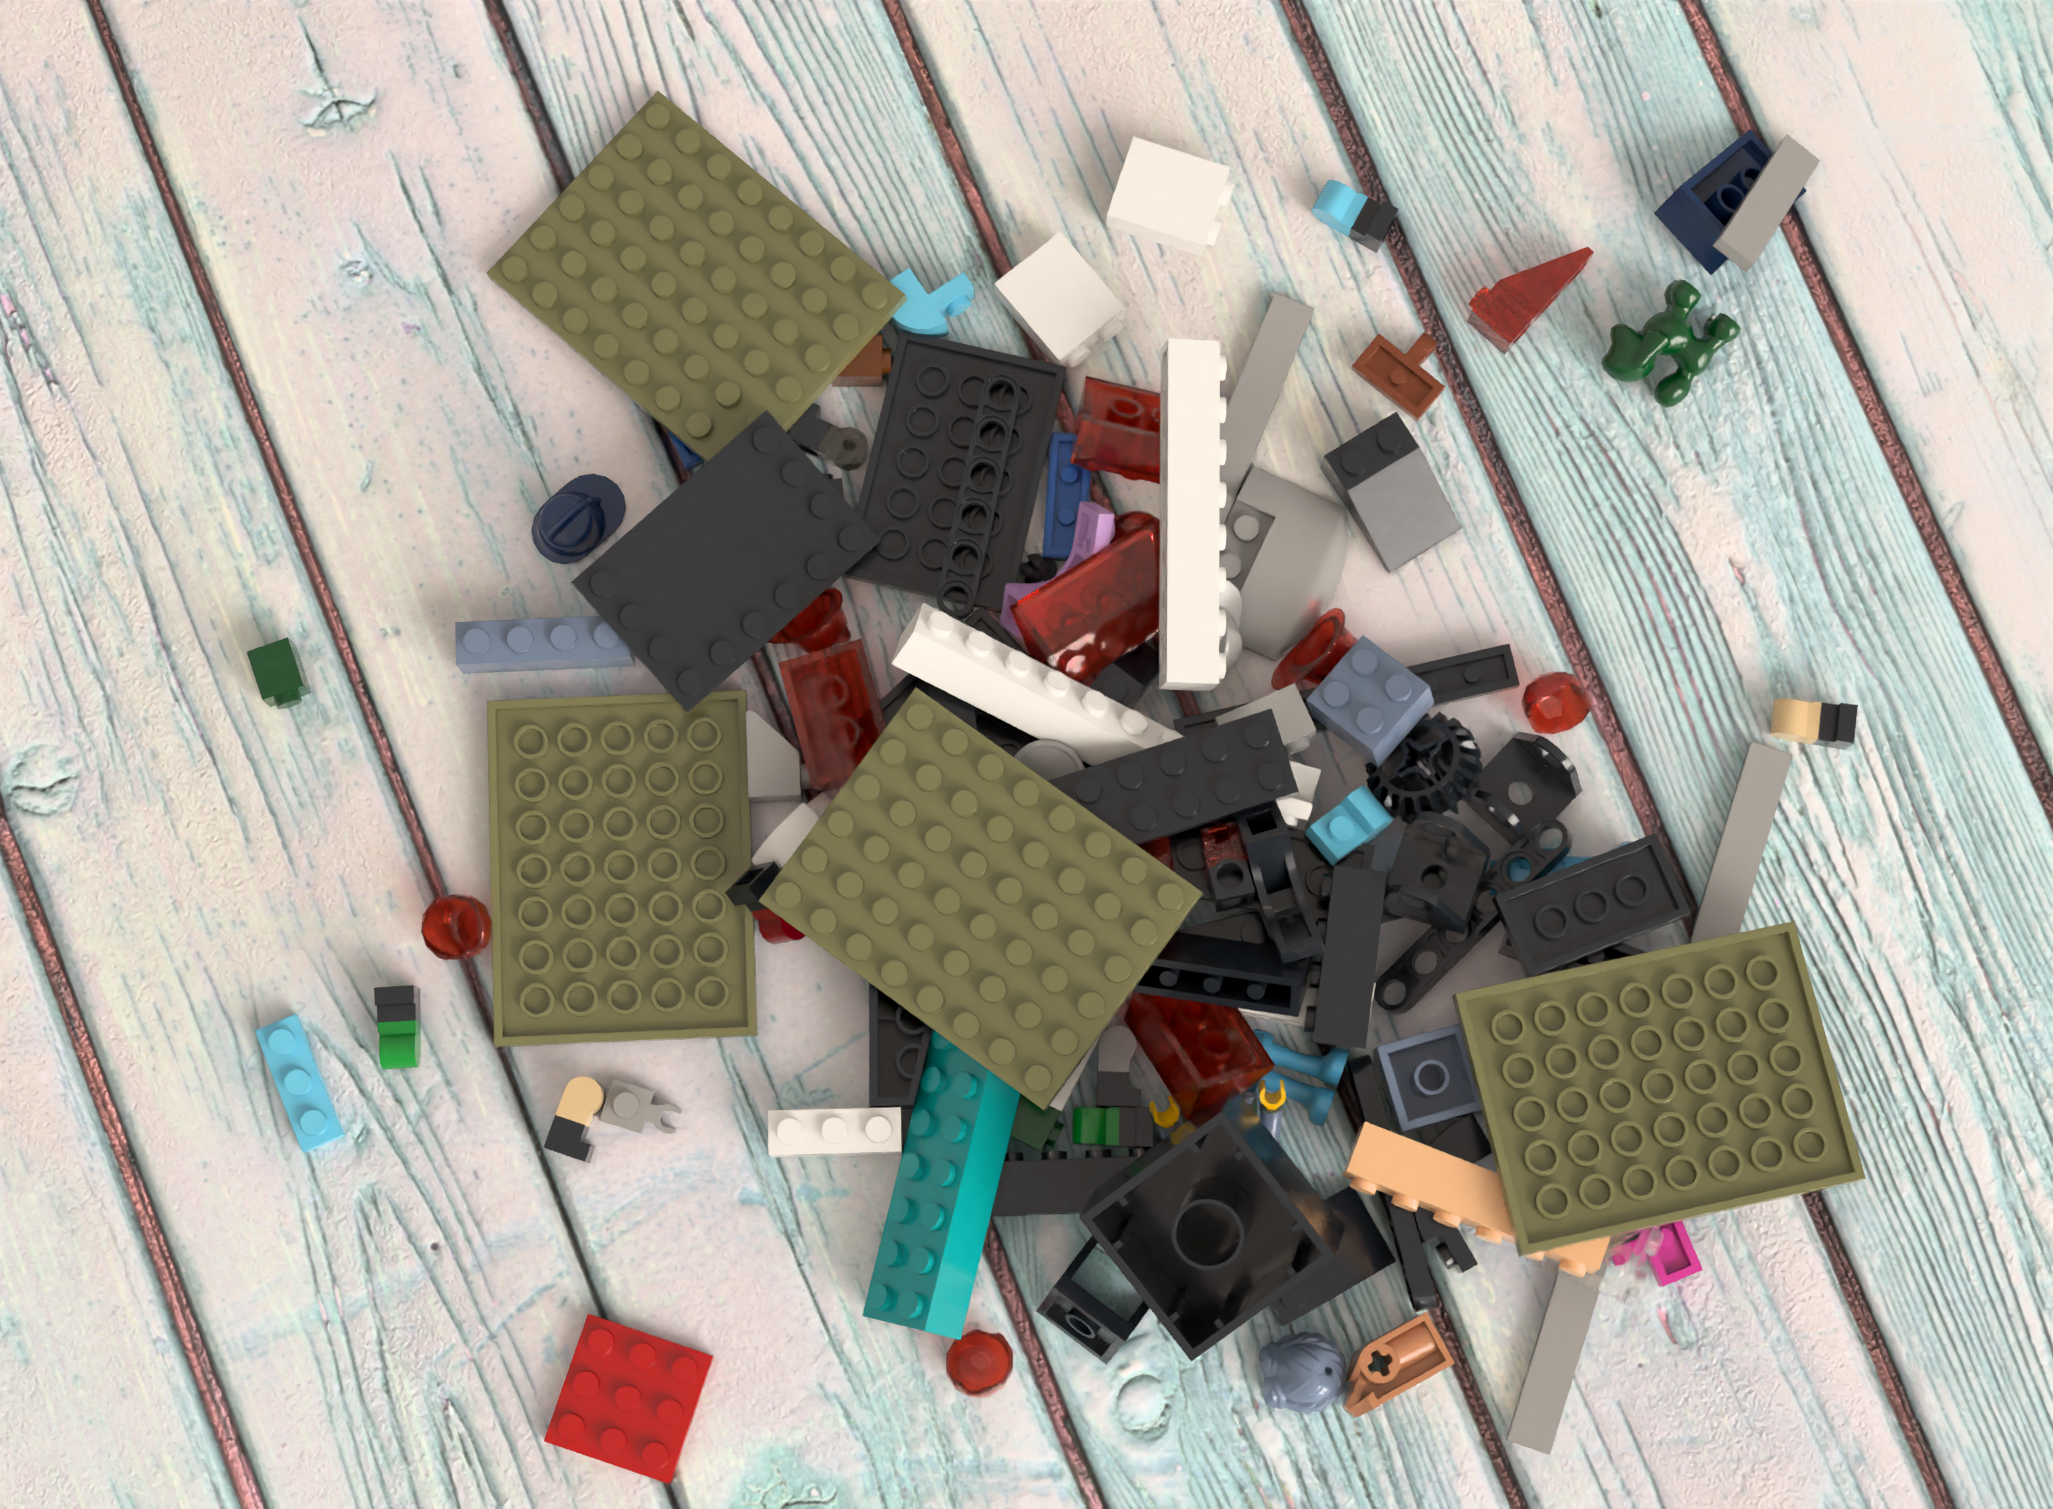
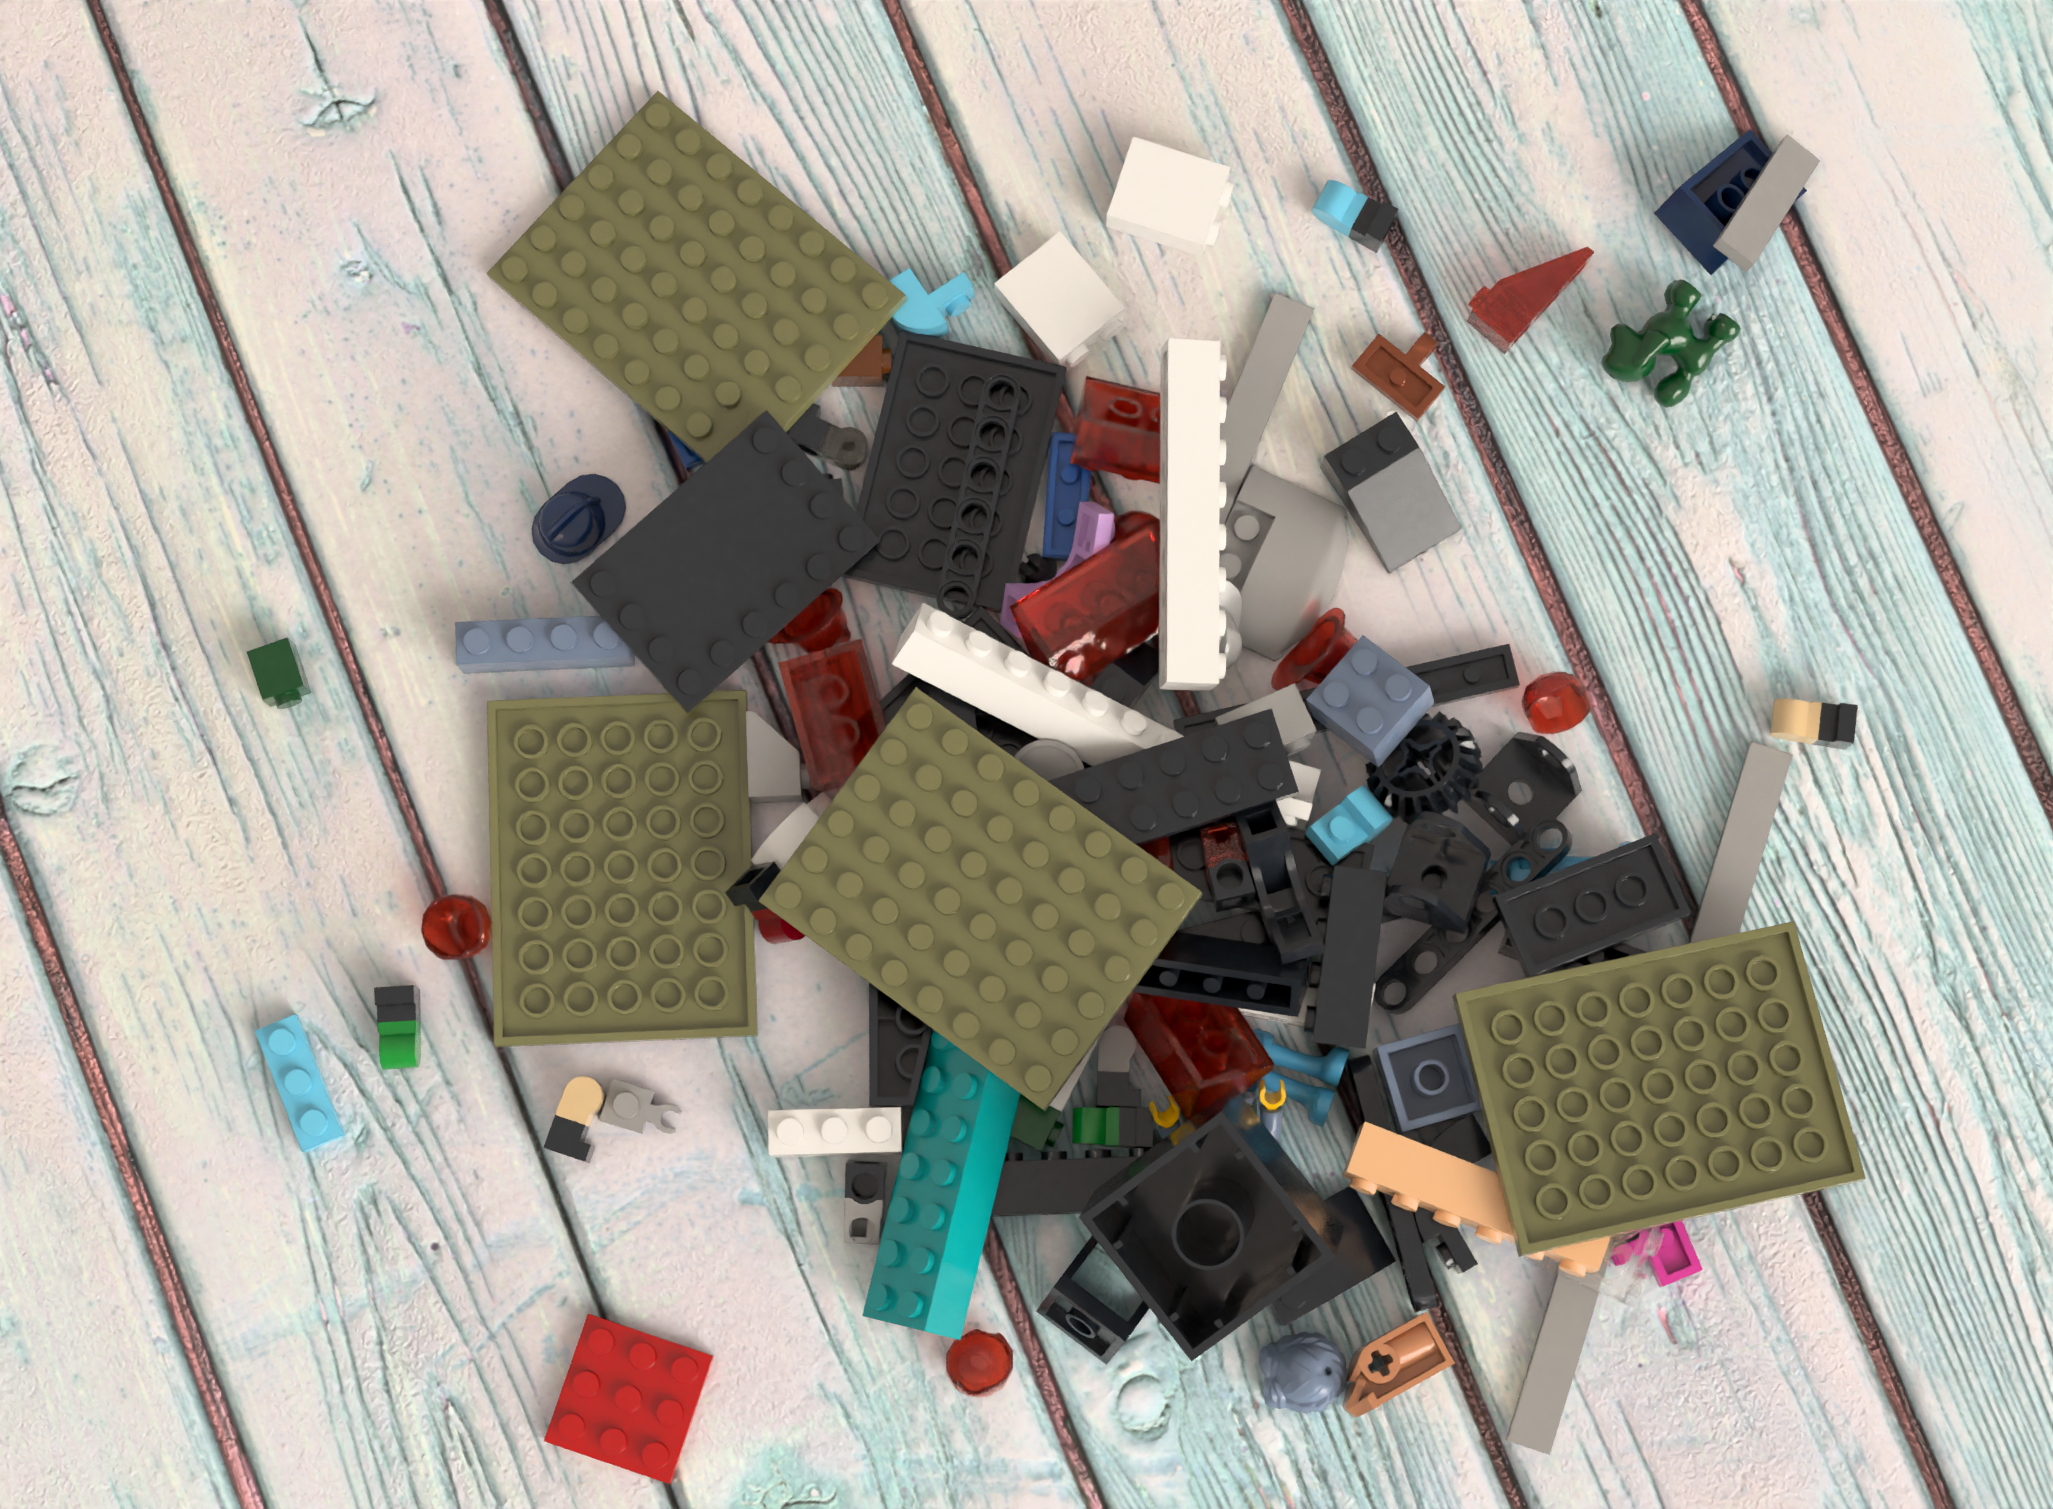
none -> leg [844,1160,887,1245]

